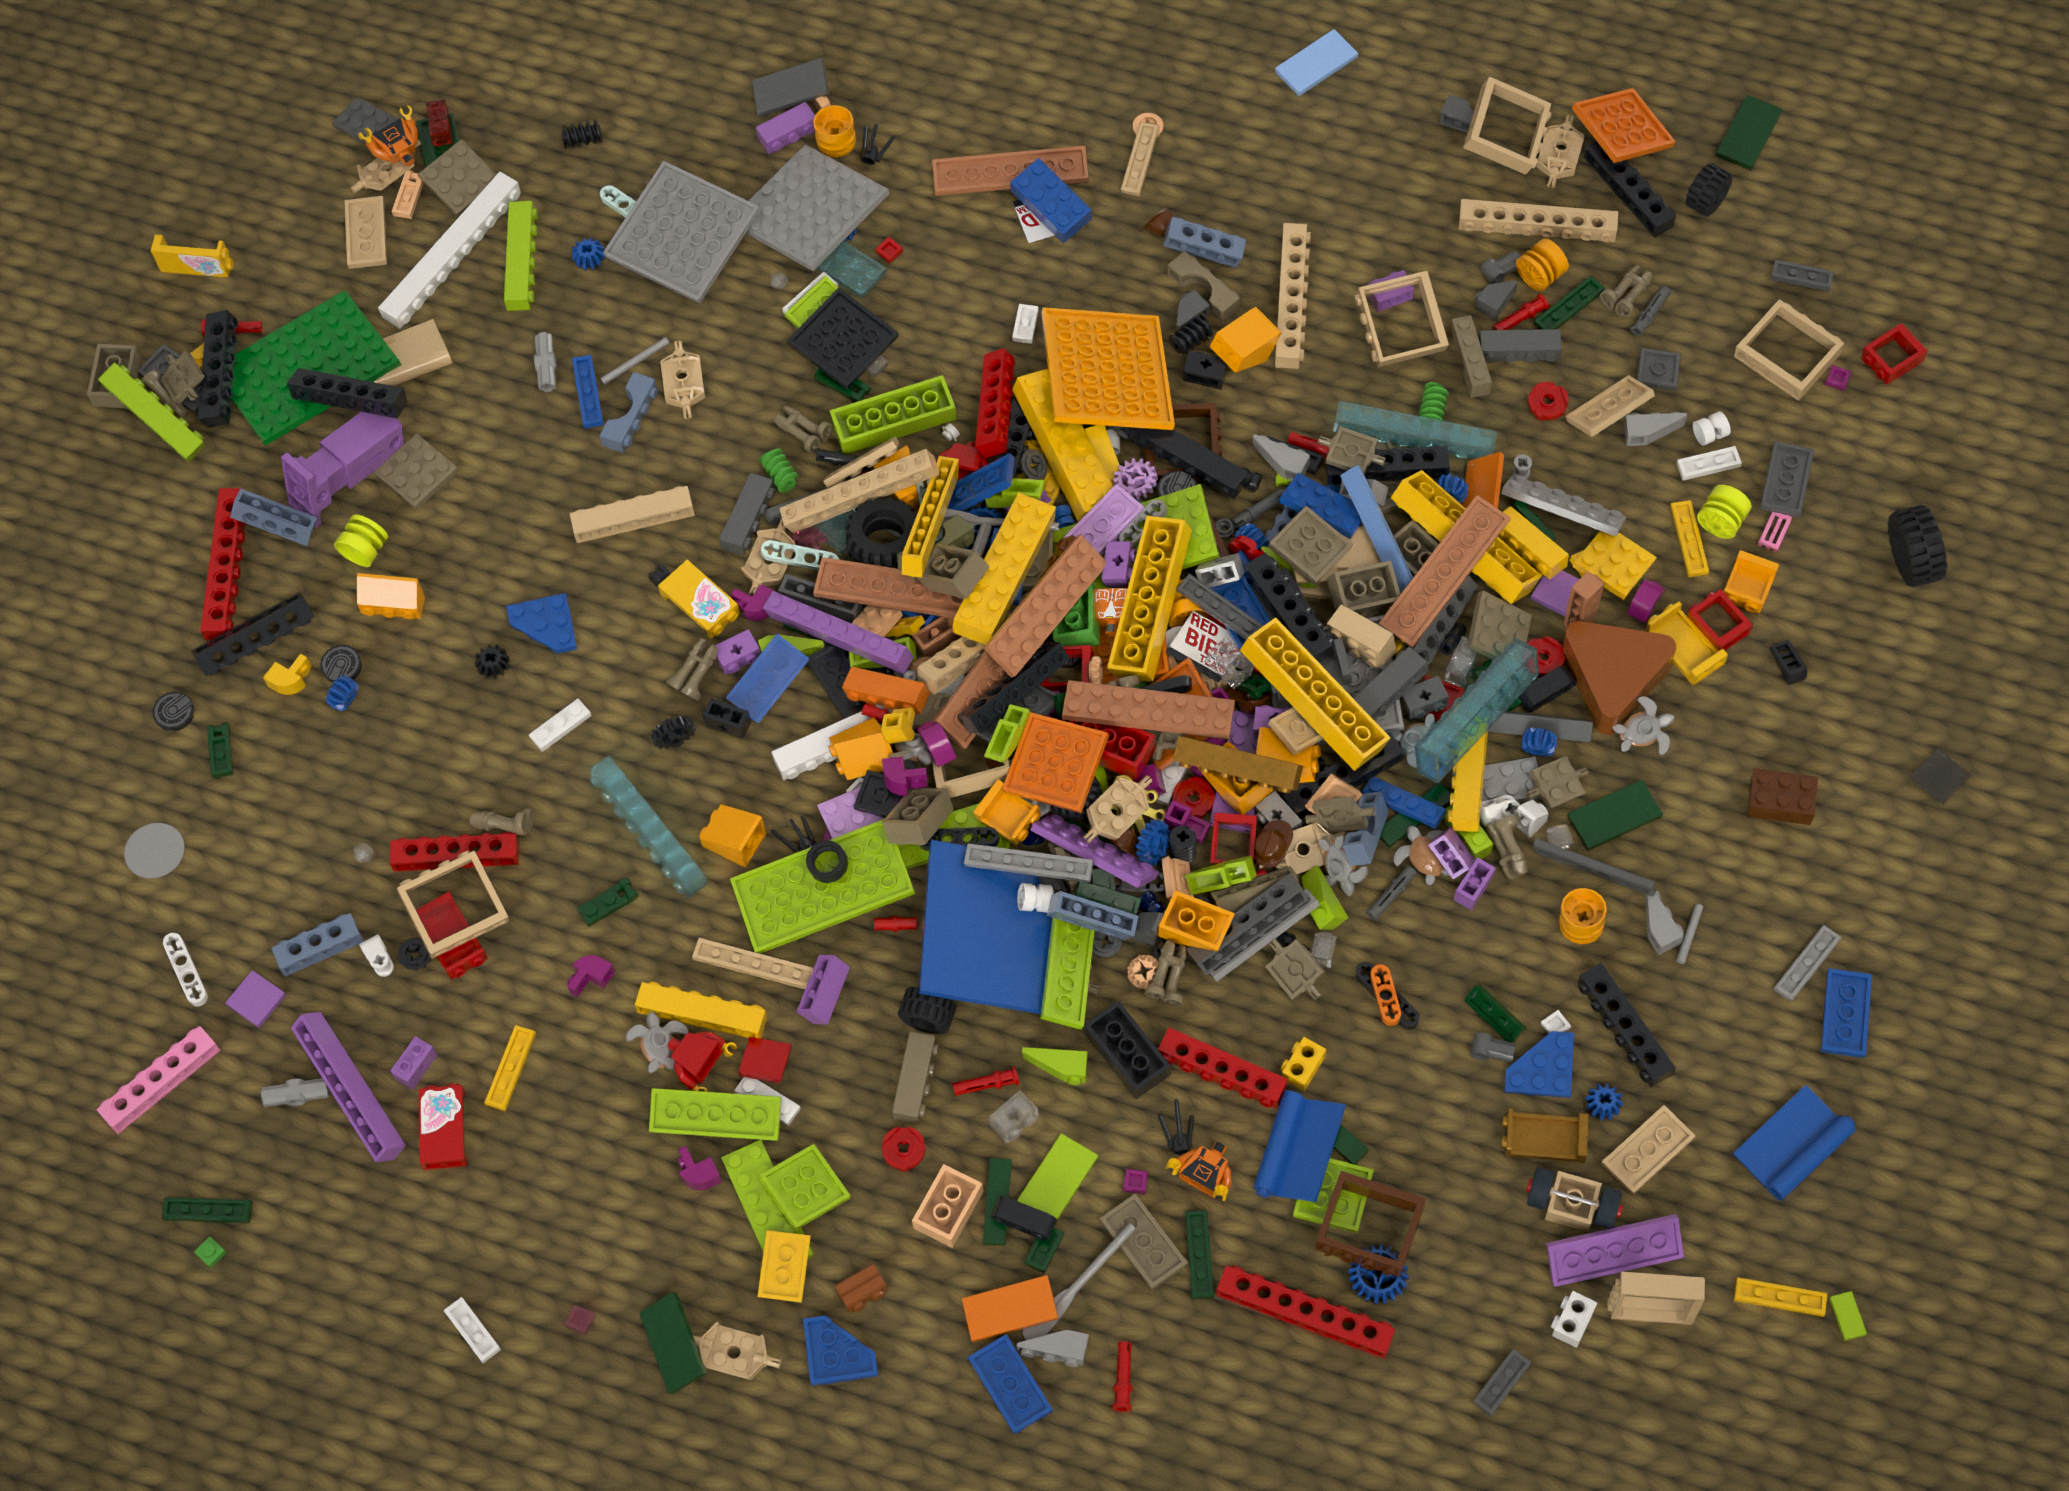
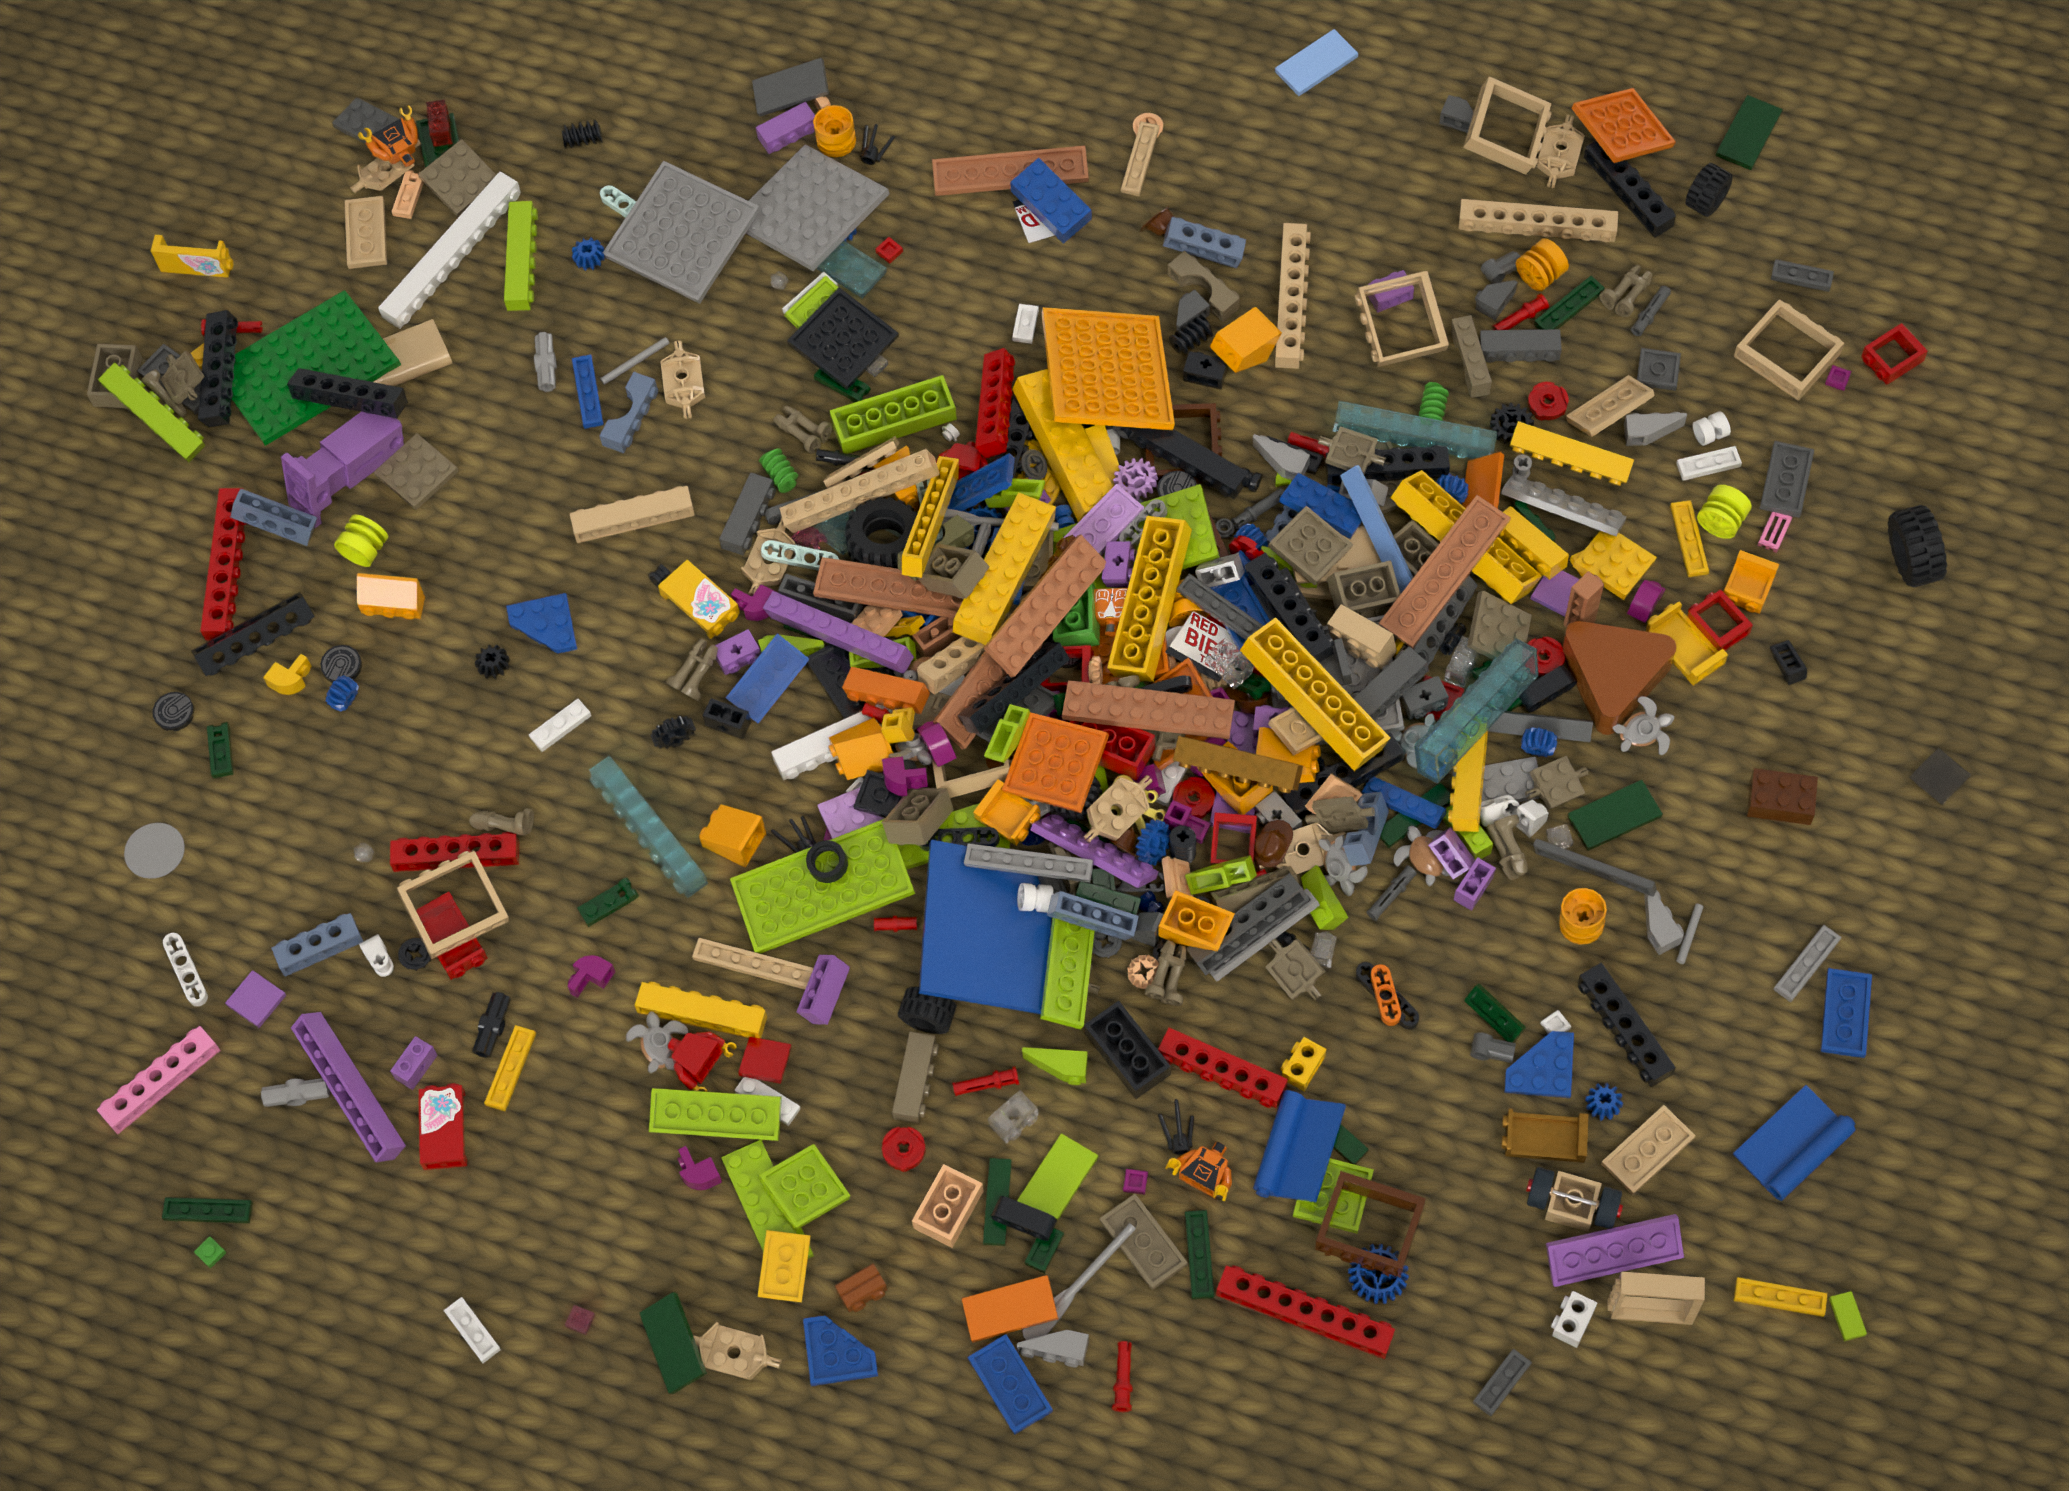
none -> black piece [472,992,511,1058]
none -> black gear [1490,403,1534,444]
none -> yellow brick [1509,421,1634,486]

